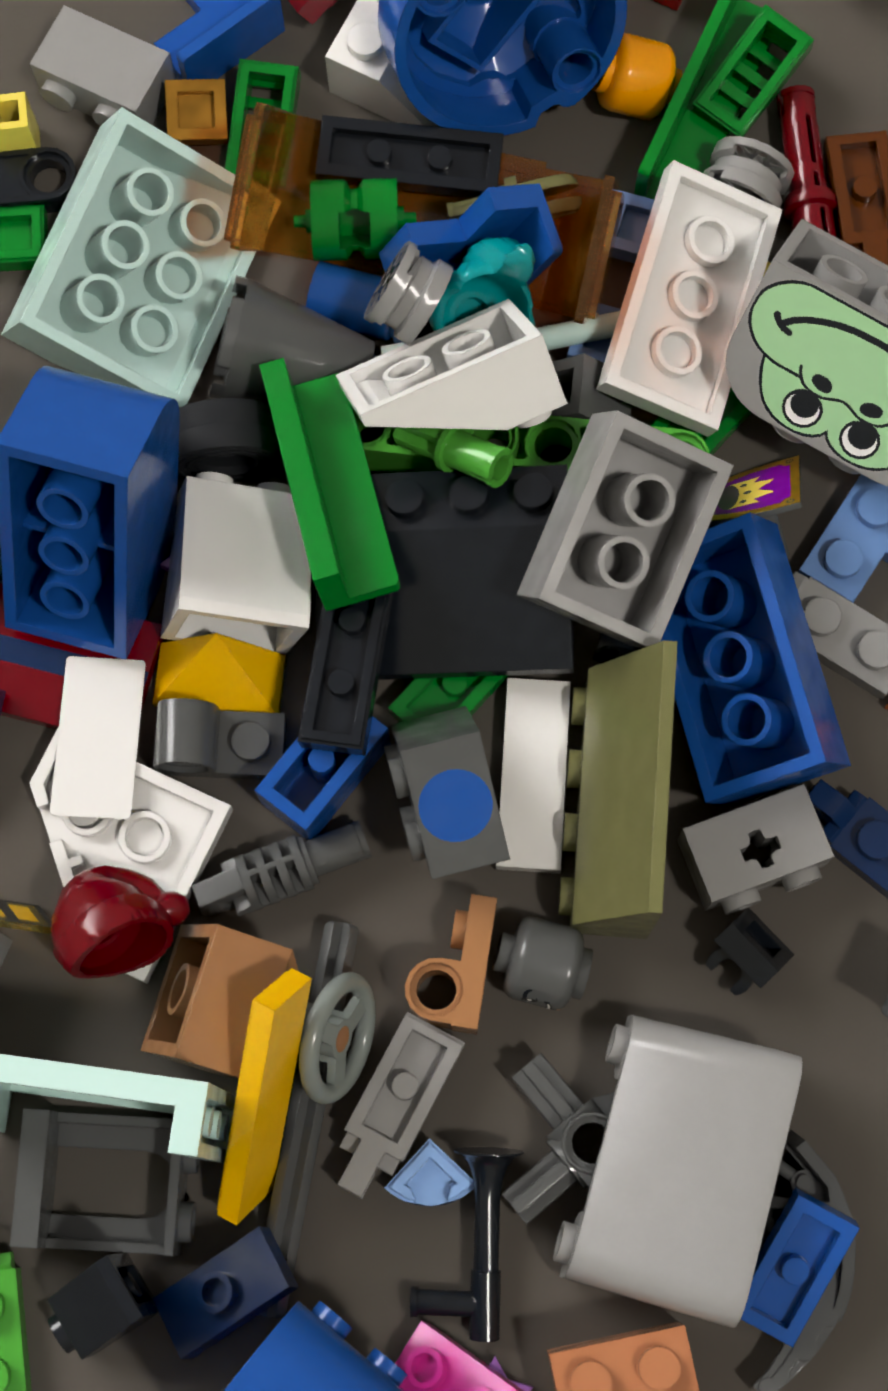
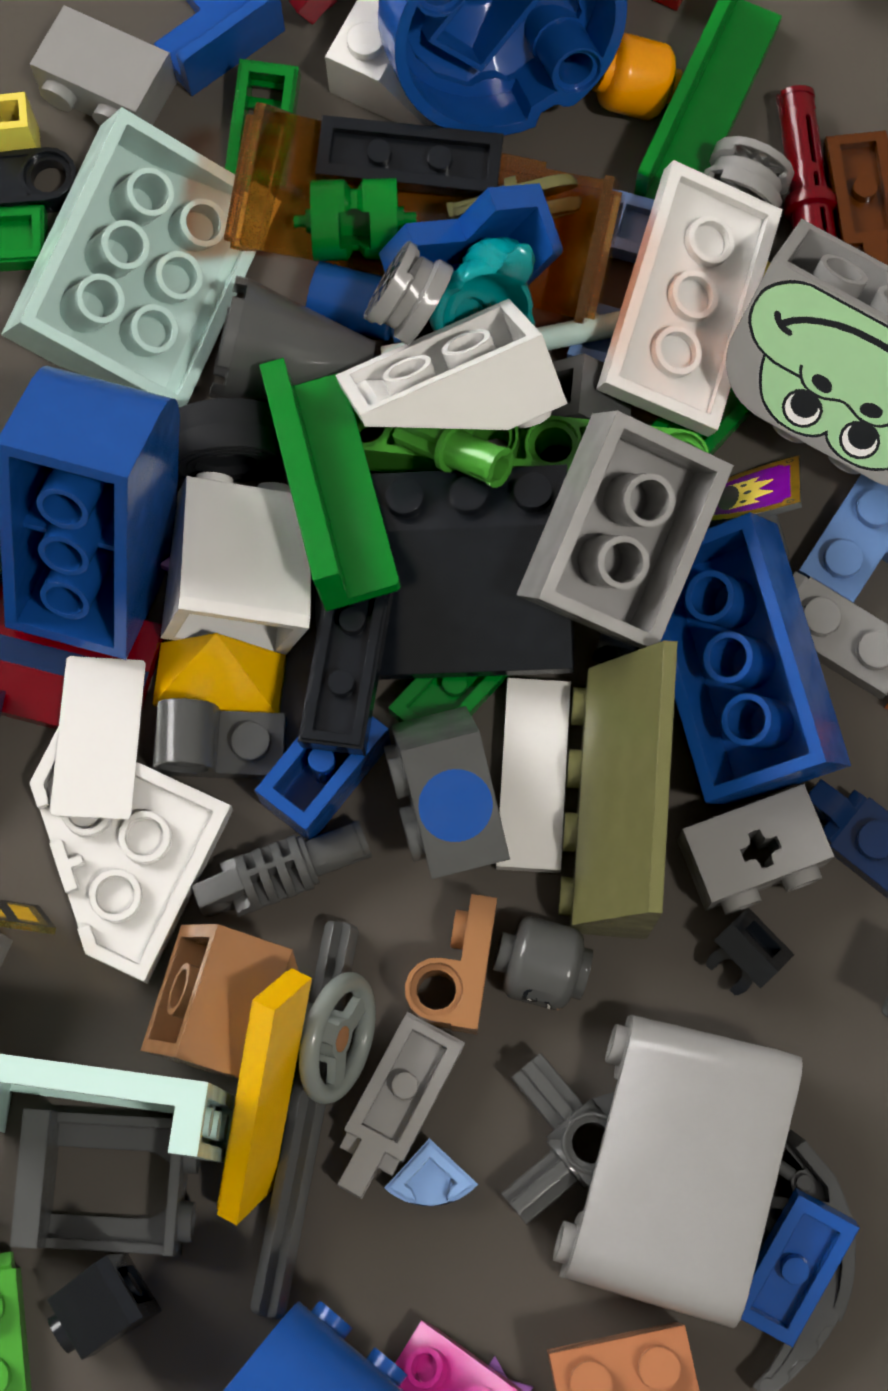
dark red piece [51,865,190,979] -> none
dark blue plate [153,1226,299,1360] -> none
pearl gold plate [165,79,228,145] -> none
black piece [410,1147,524,1342] -> none
green slope [692,4,814,137] -> none

